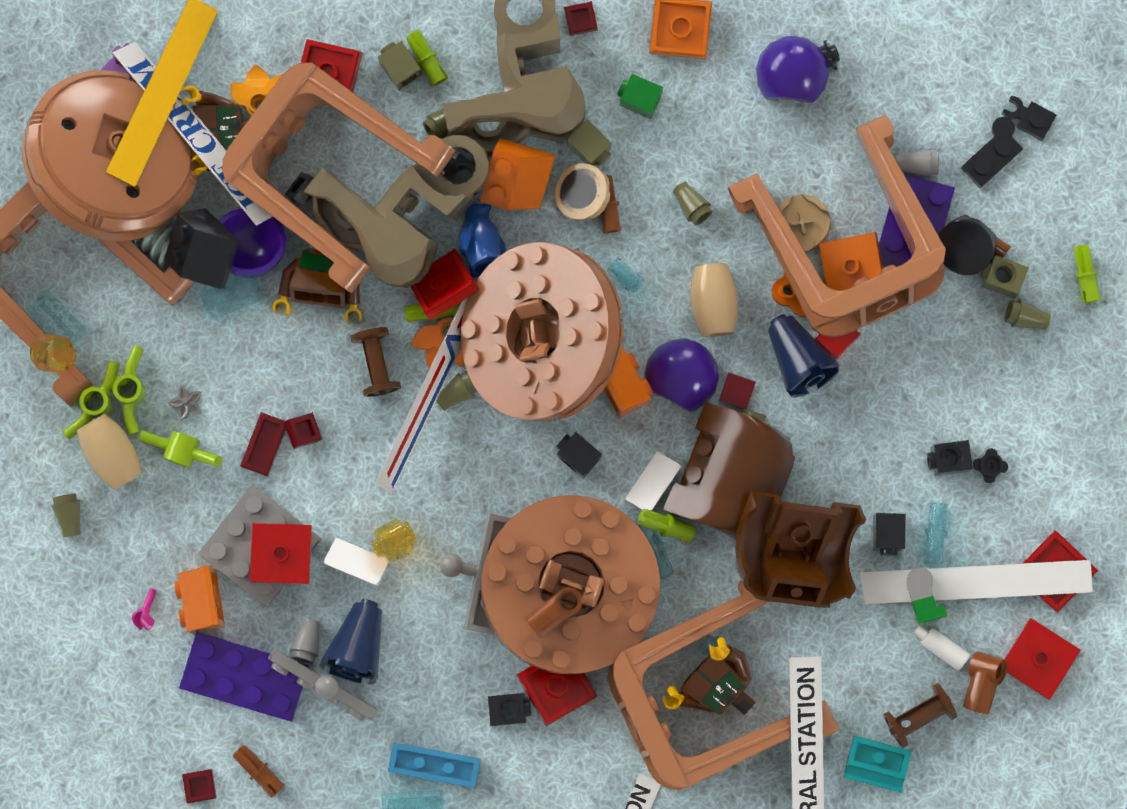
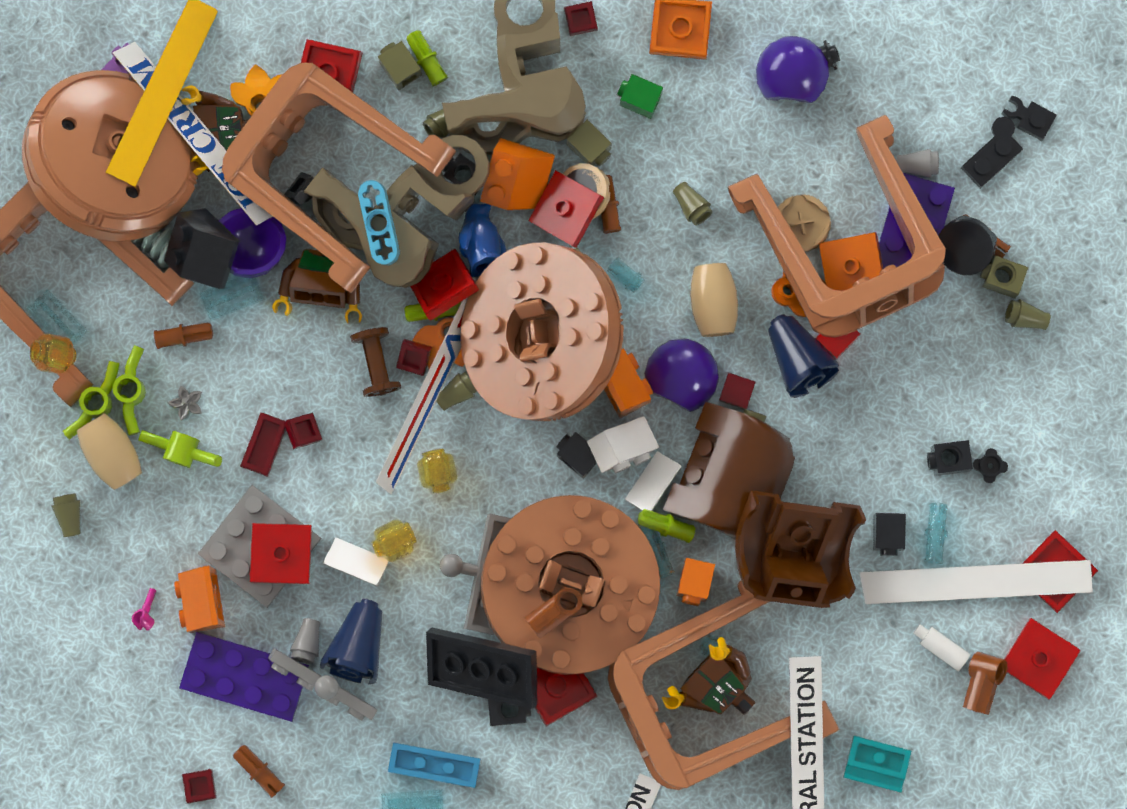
reddish brown hose [883,683,958,748] -> none
leg [907,567,947,624] -> none
lime axle [1074,244,1101,303] -> none
none -> dark orange axle [154,322,213,349]
none -> medium azure beam [358,180,400,265]
none -> dark red tile [396,339,432,376]
none -> clear yellow head [417,449,458,493]
none -> black plate [426,627,537,709]
none -> plate [528,170,604,248]
none -> white brick [587,416,659,473]
none -> orange brick [676,558,715,606]

